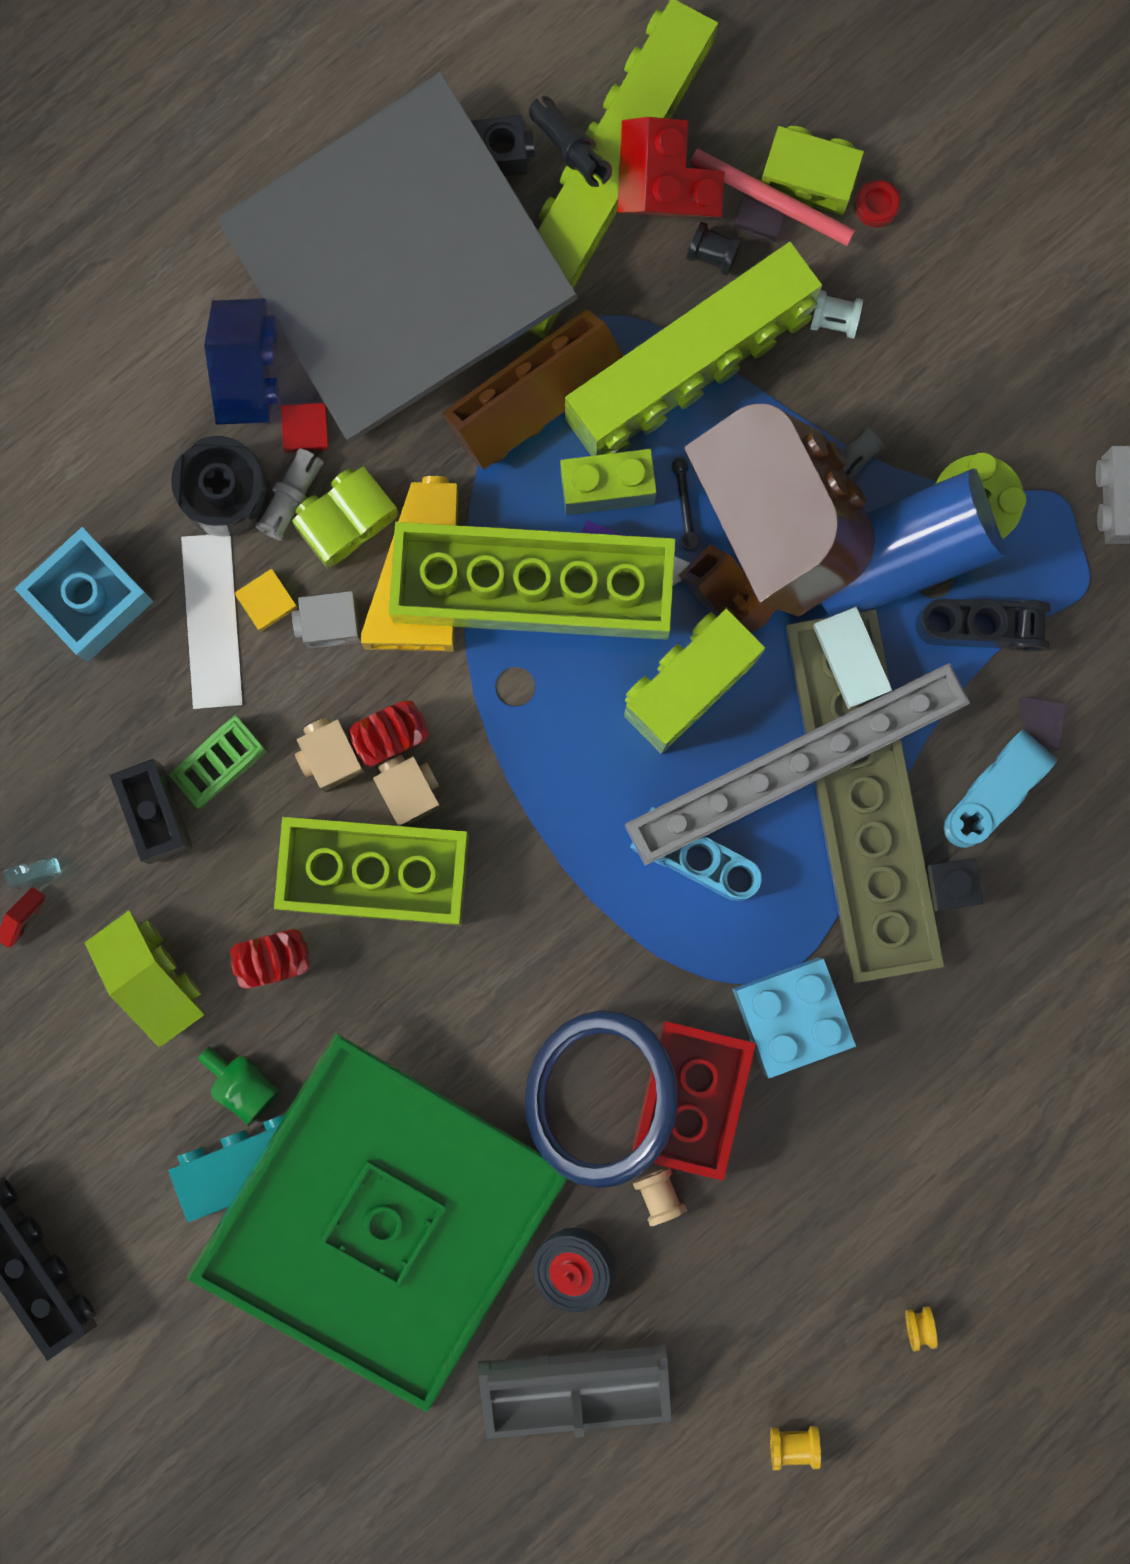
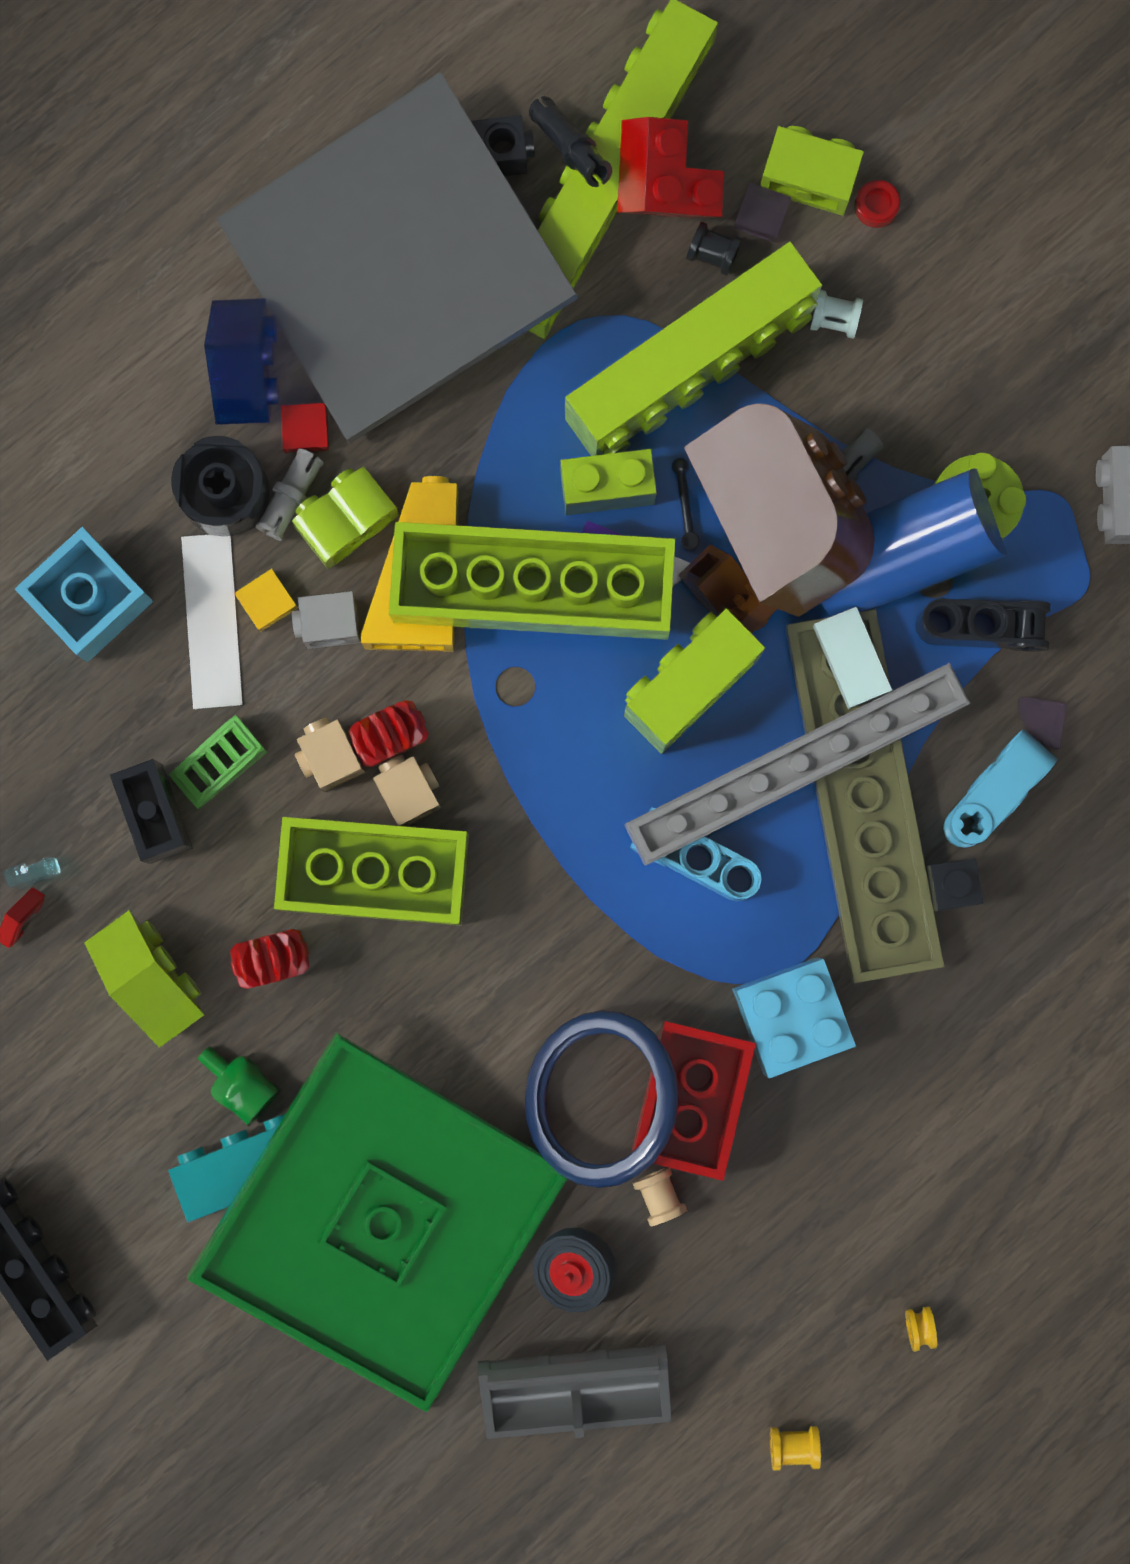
reddish brown brick [442,309,624,470] -> none
coral bar [689,148,855,246] -> none

